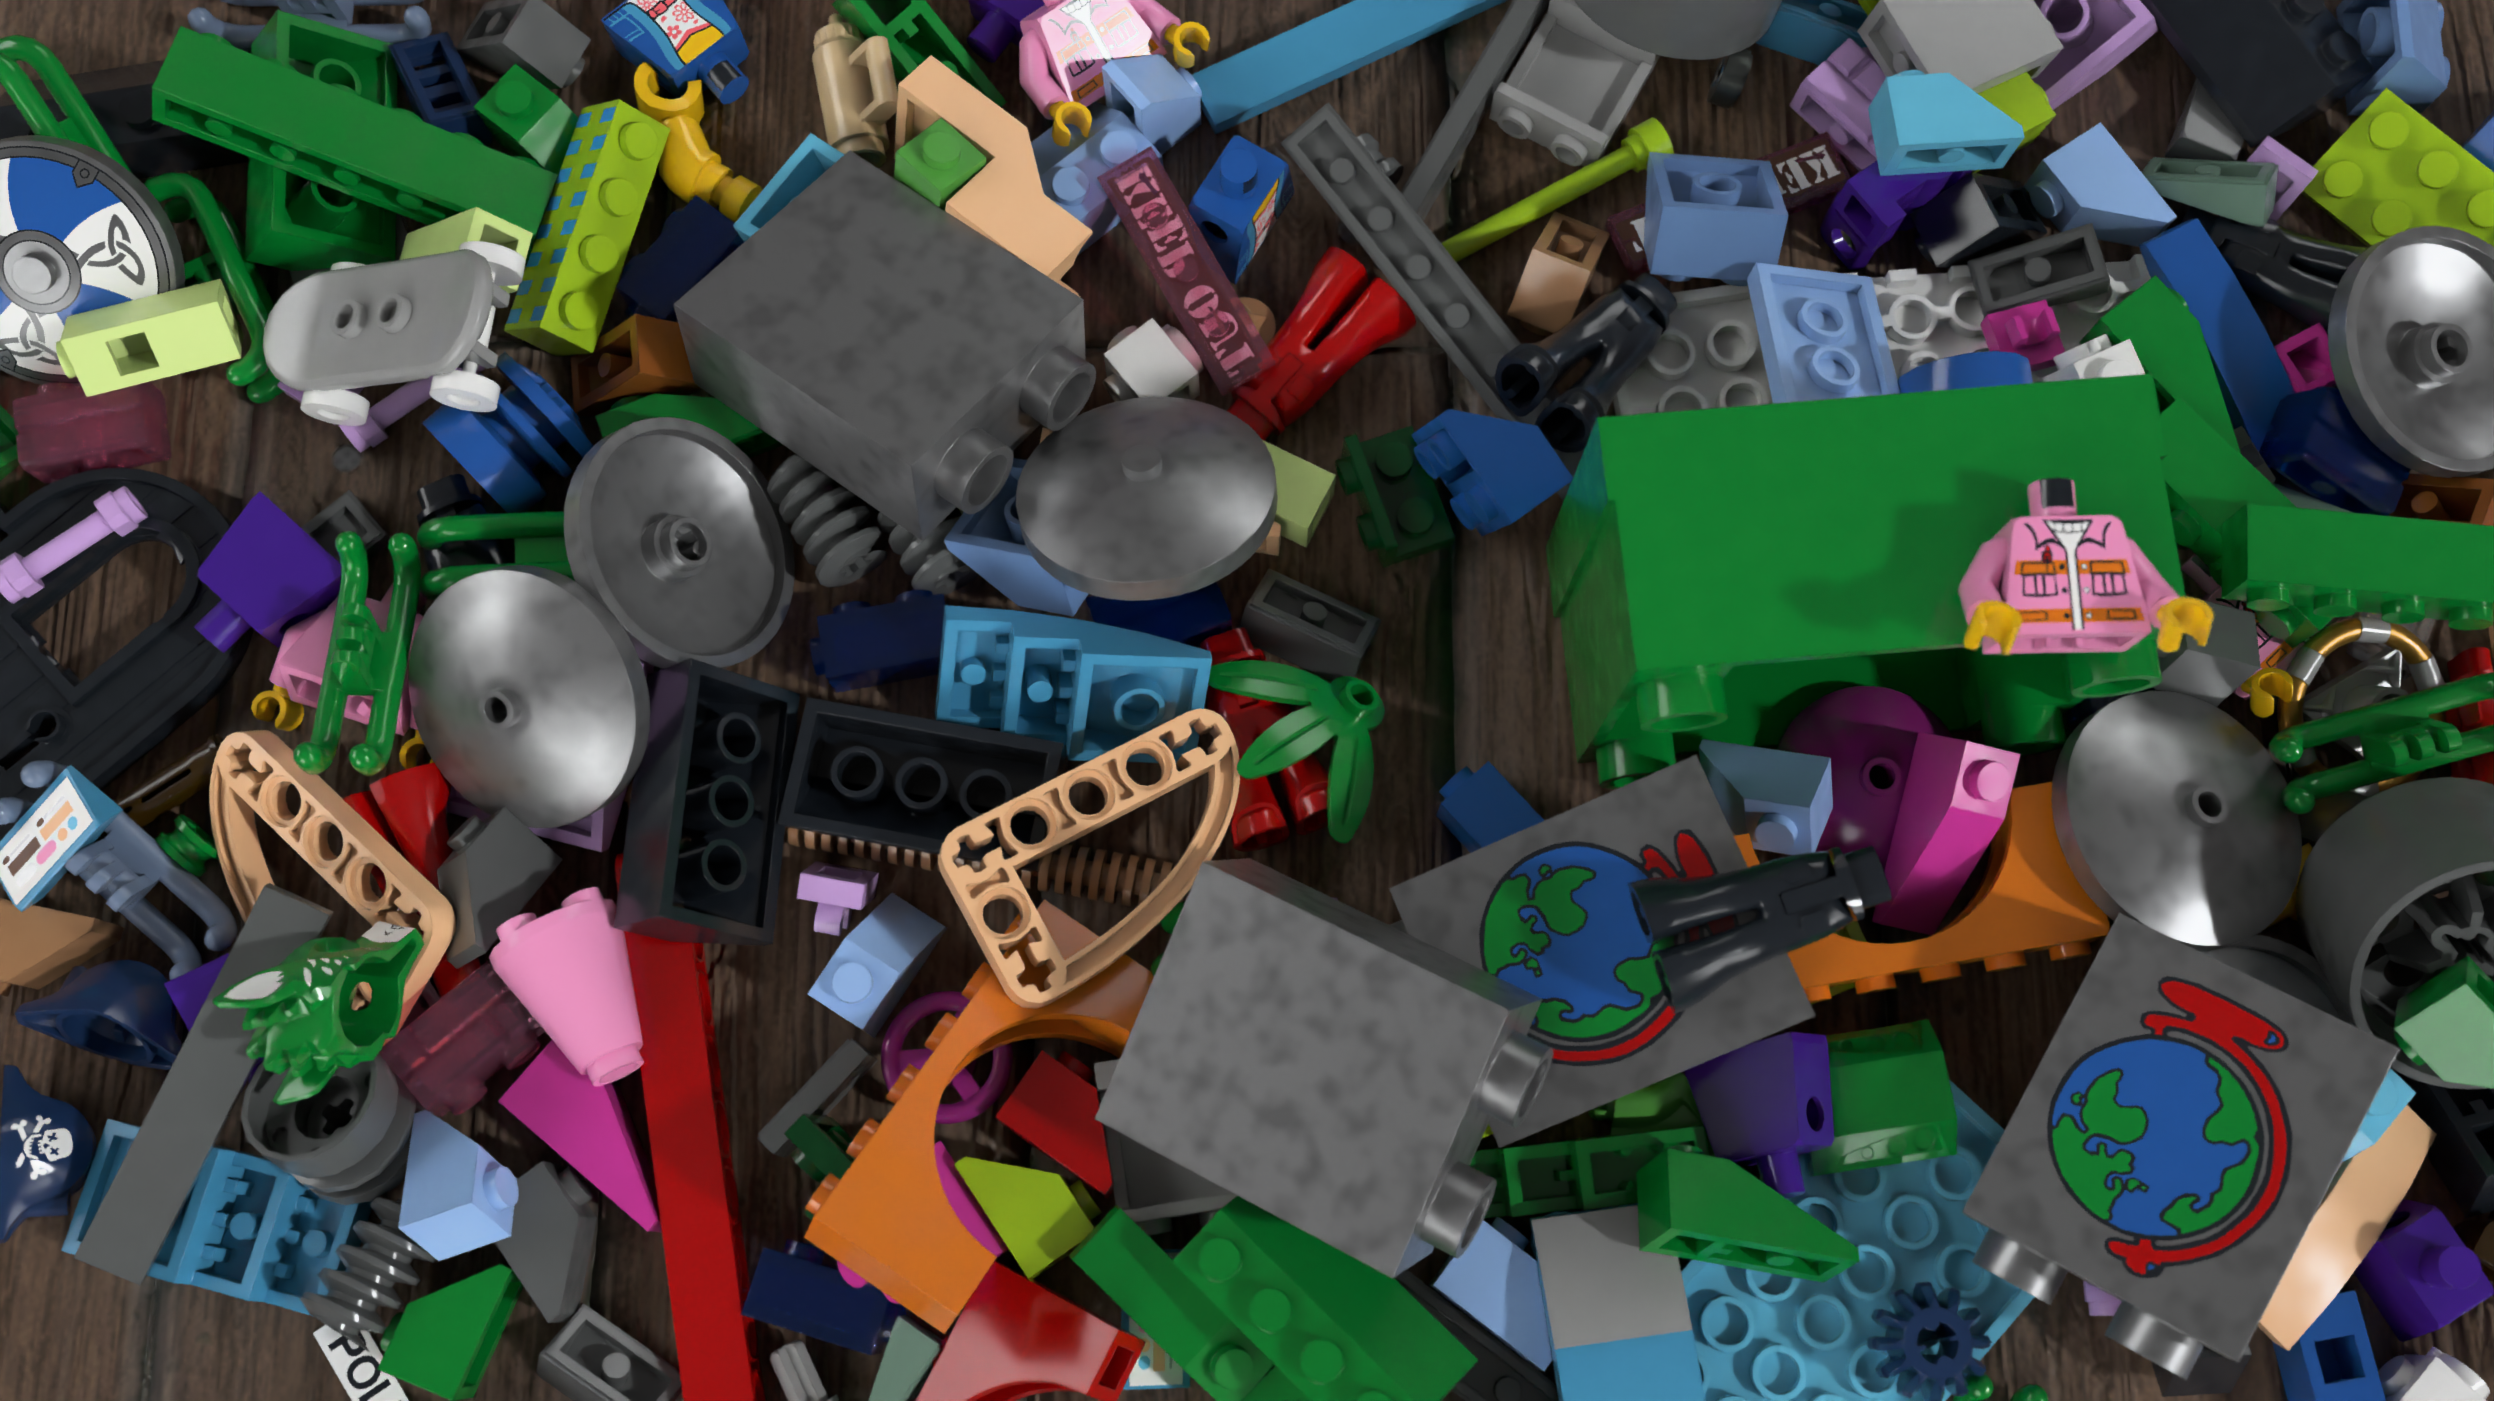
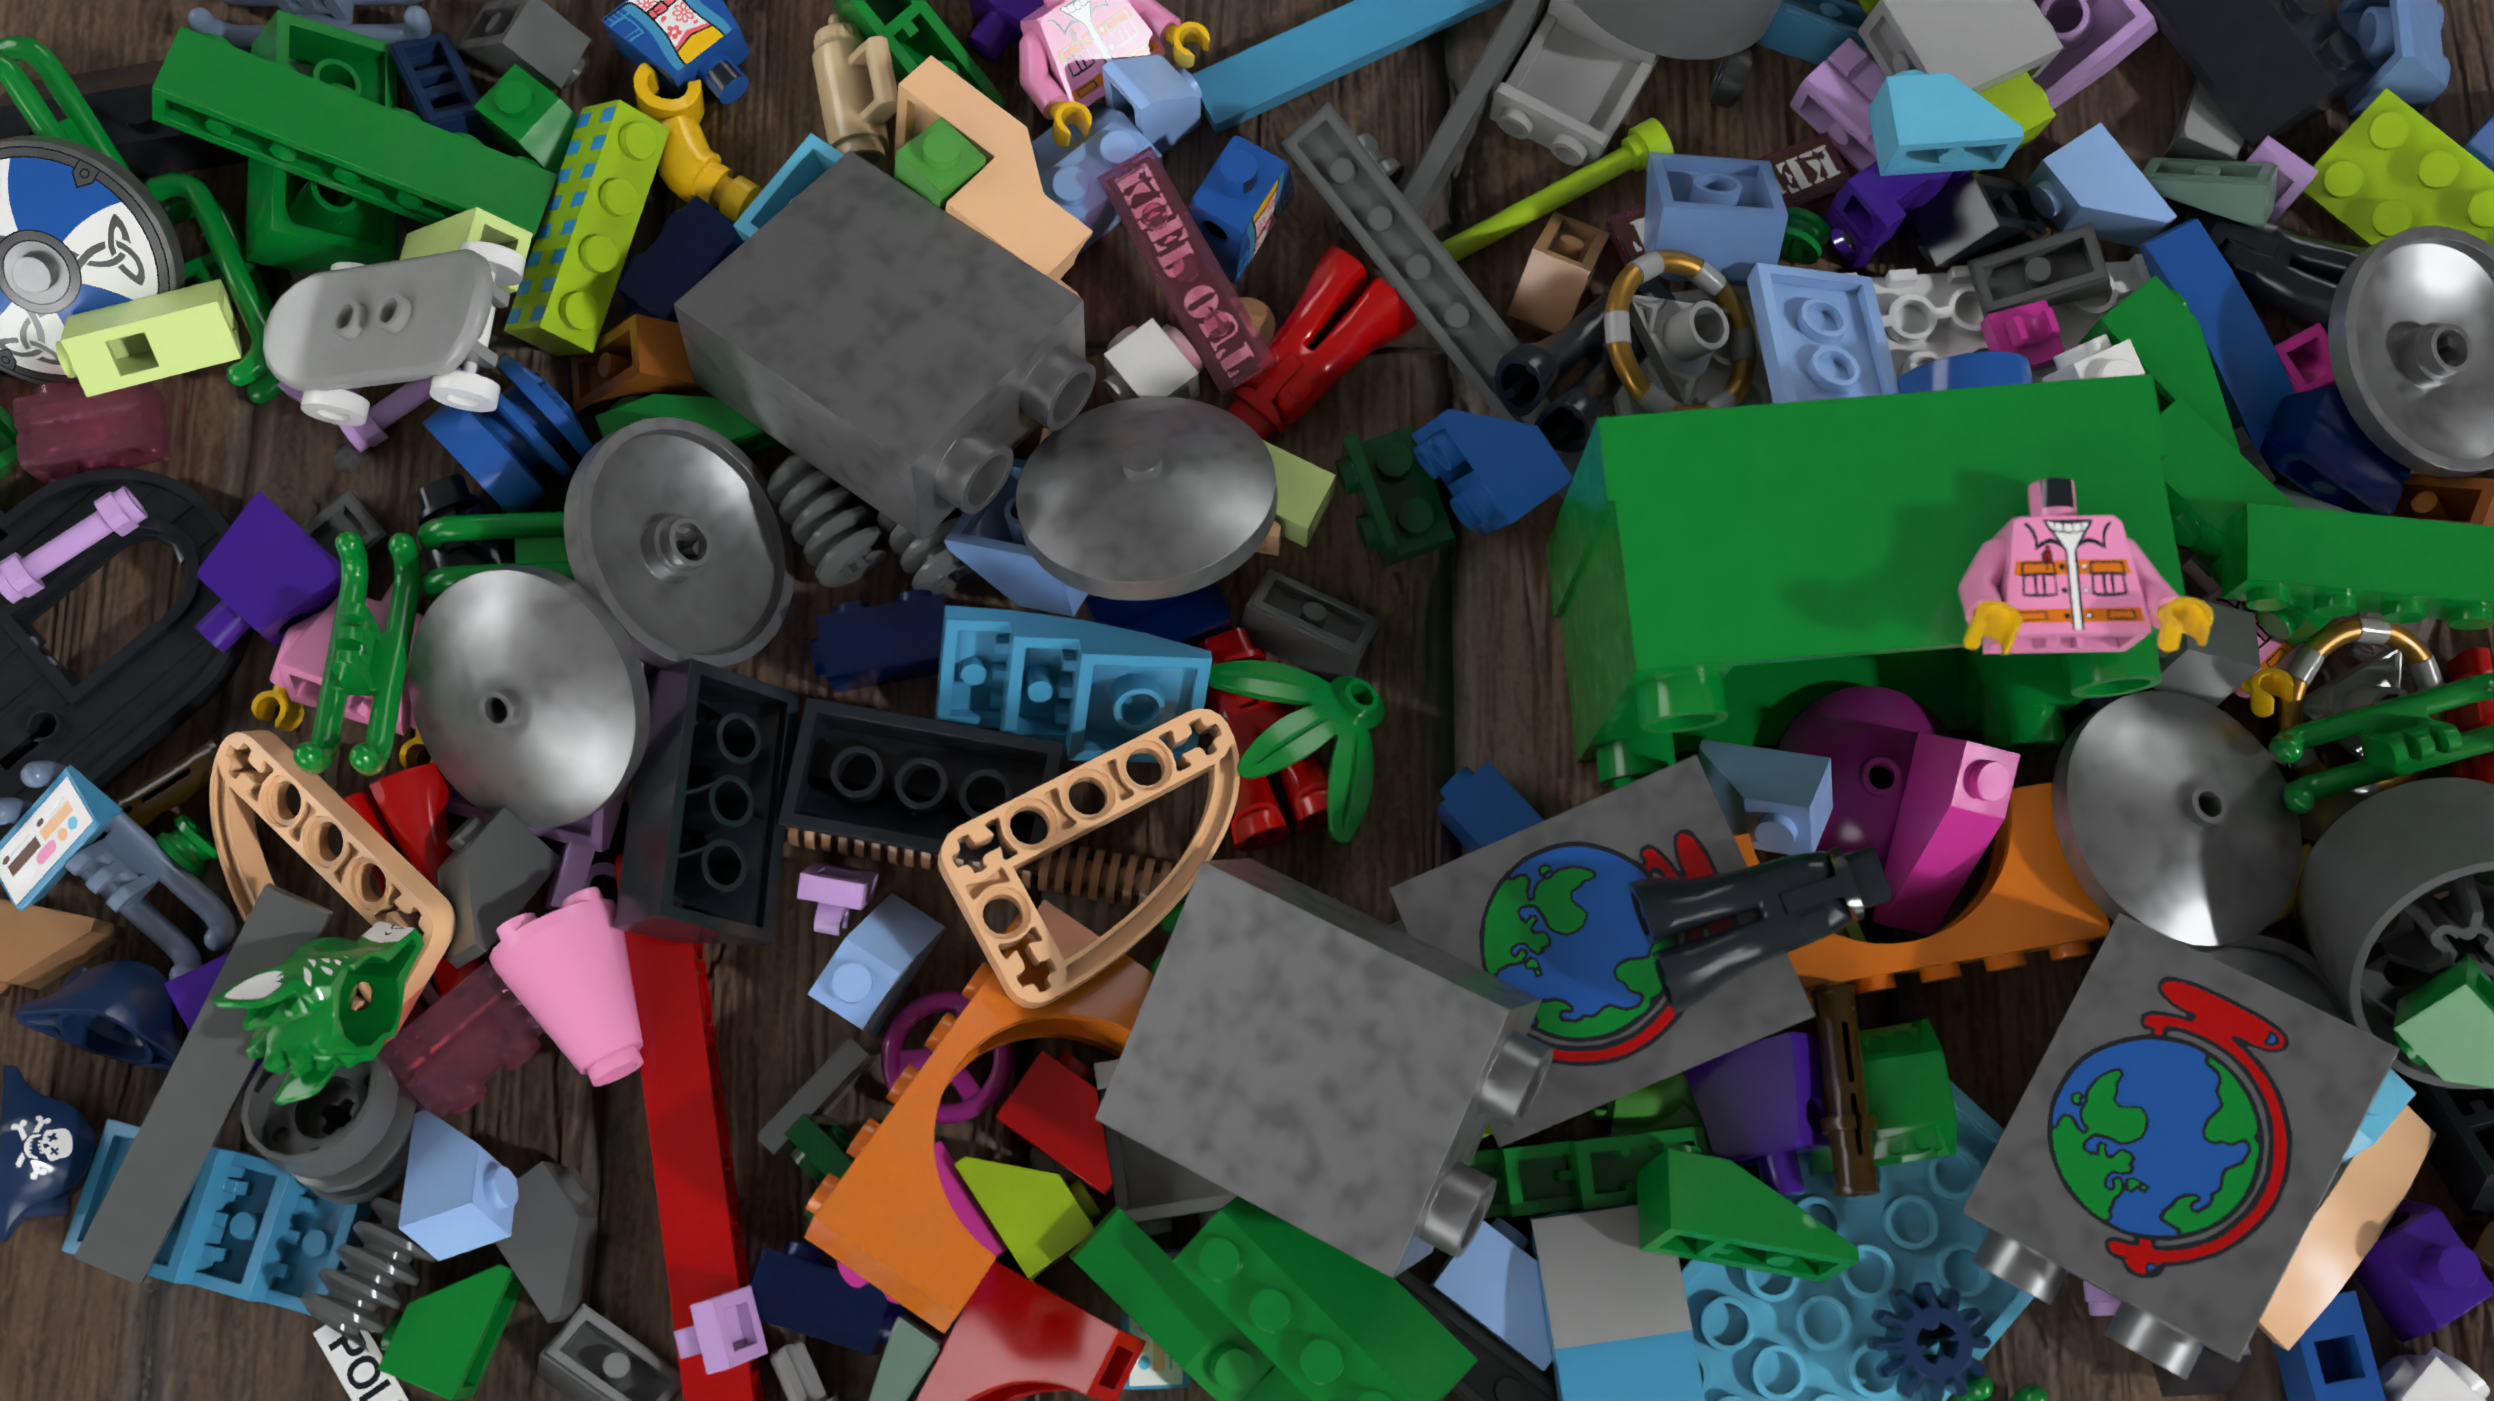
dark pink slope [498,1040,662,1232] -> none
none -> lavender tile [543,842,616,911]
none -> lavender tile [673,1285,768,1375]
none -> light grey piece [1604,249,1757,413]
none -> green bush [1780,207,1832,265]
none -> dark brown pin [1810,985,1880,1197]

